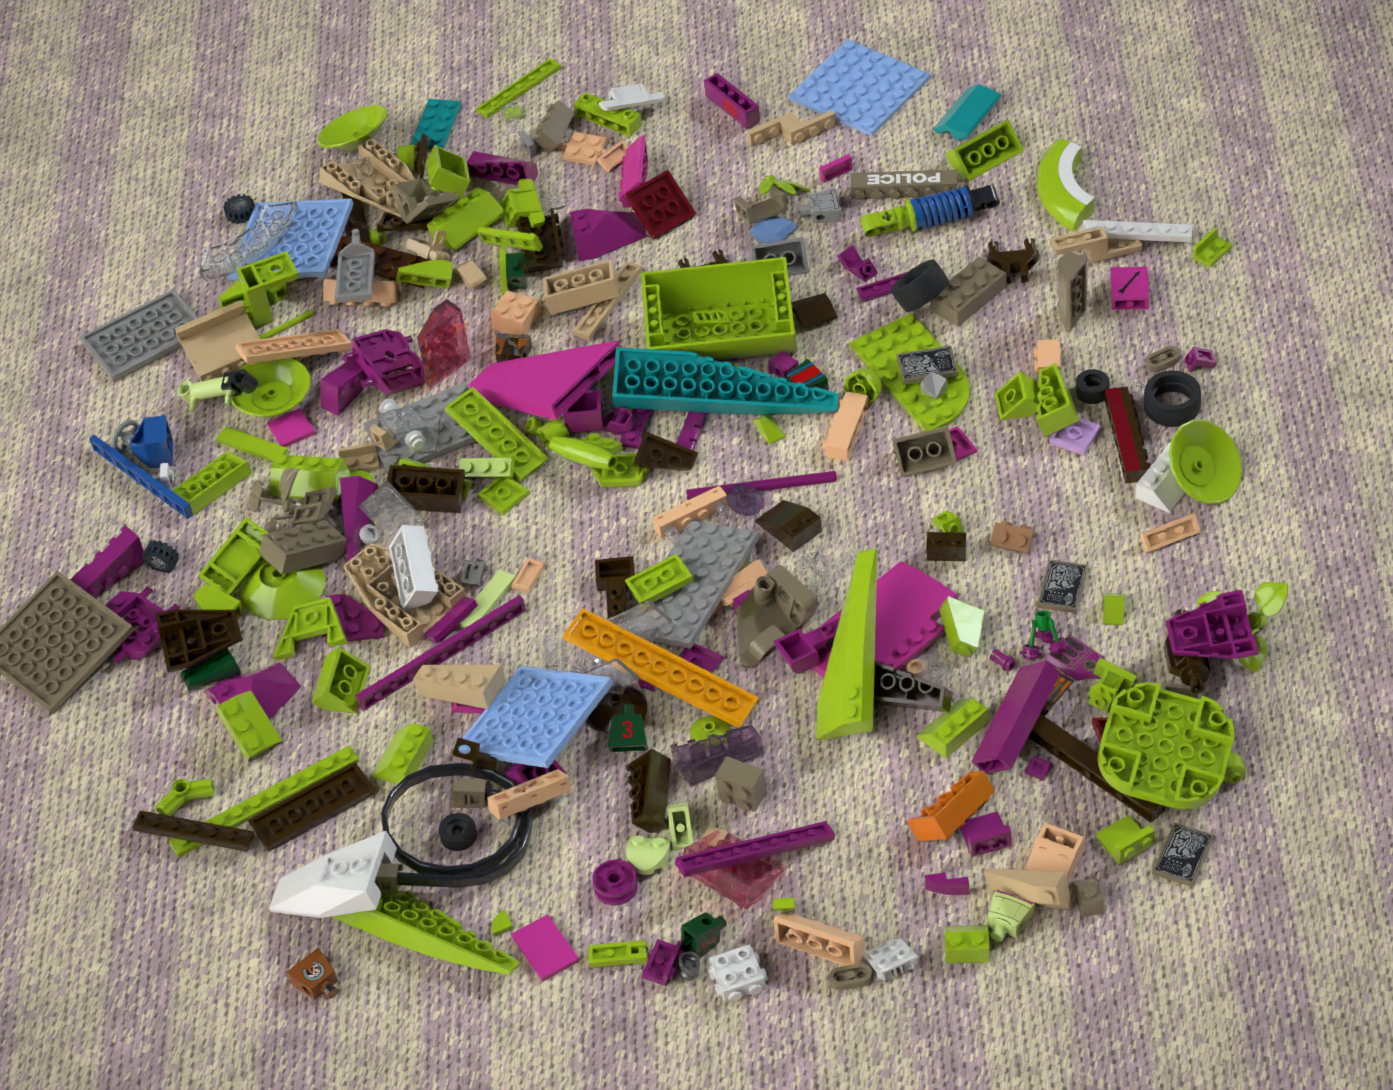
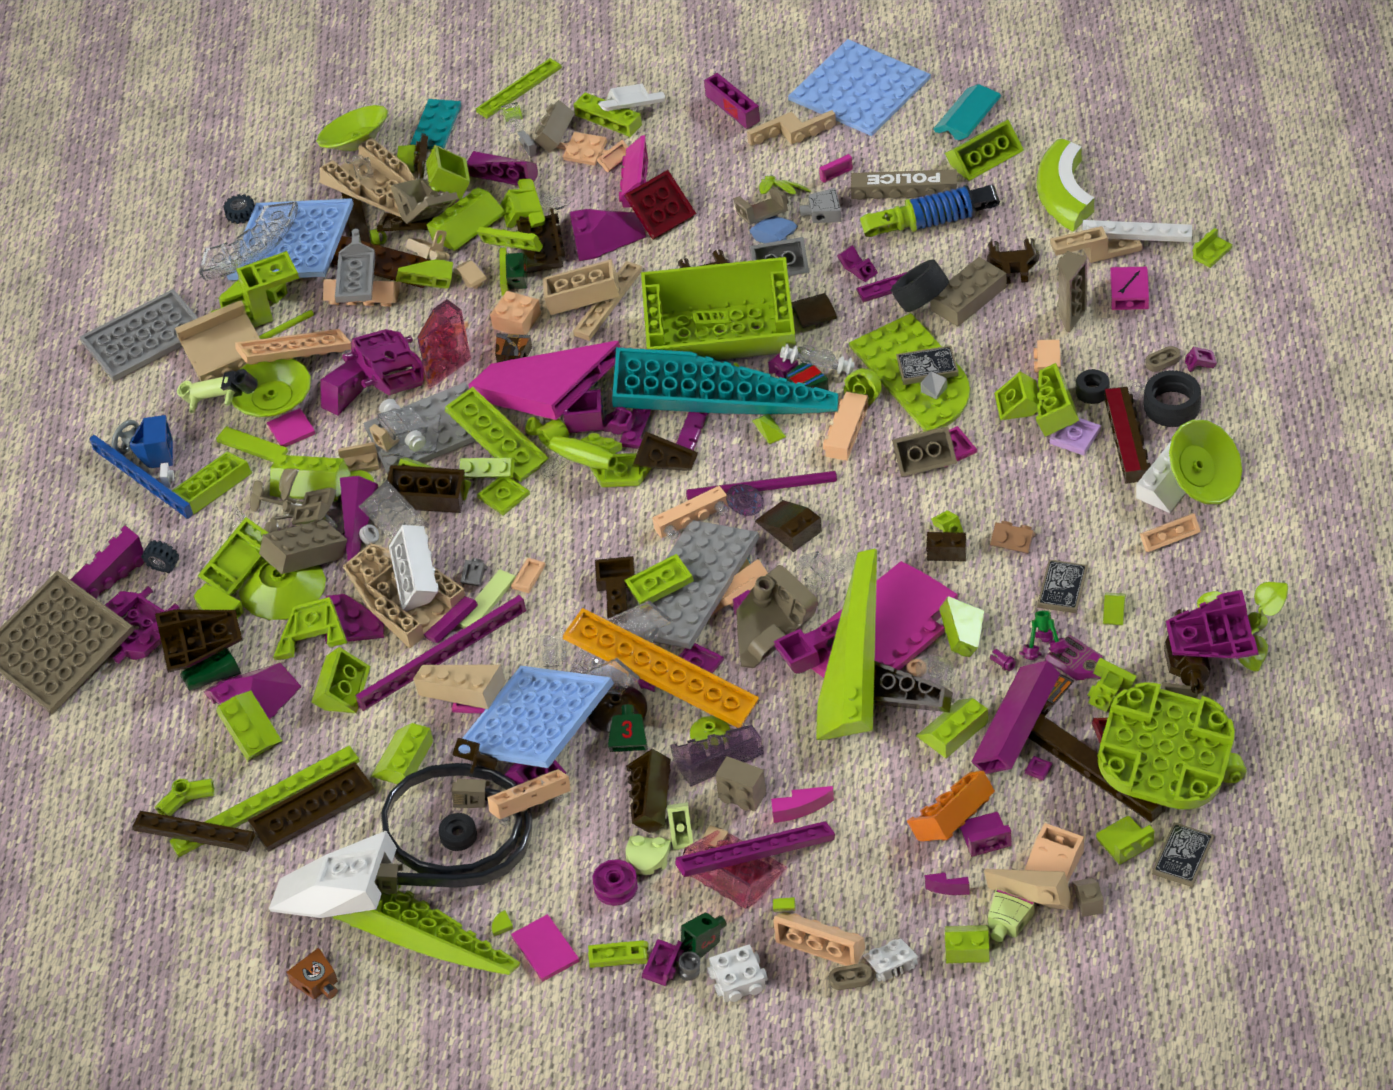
none -> dark pink slope [771,786,834,823]
none -> plate [780,344,854,376]

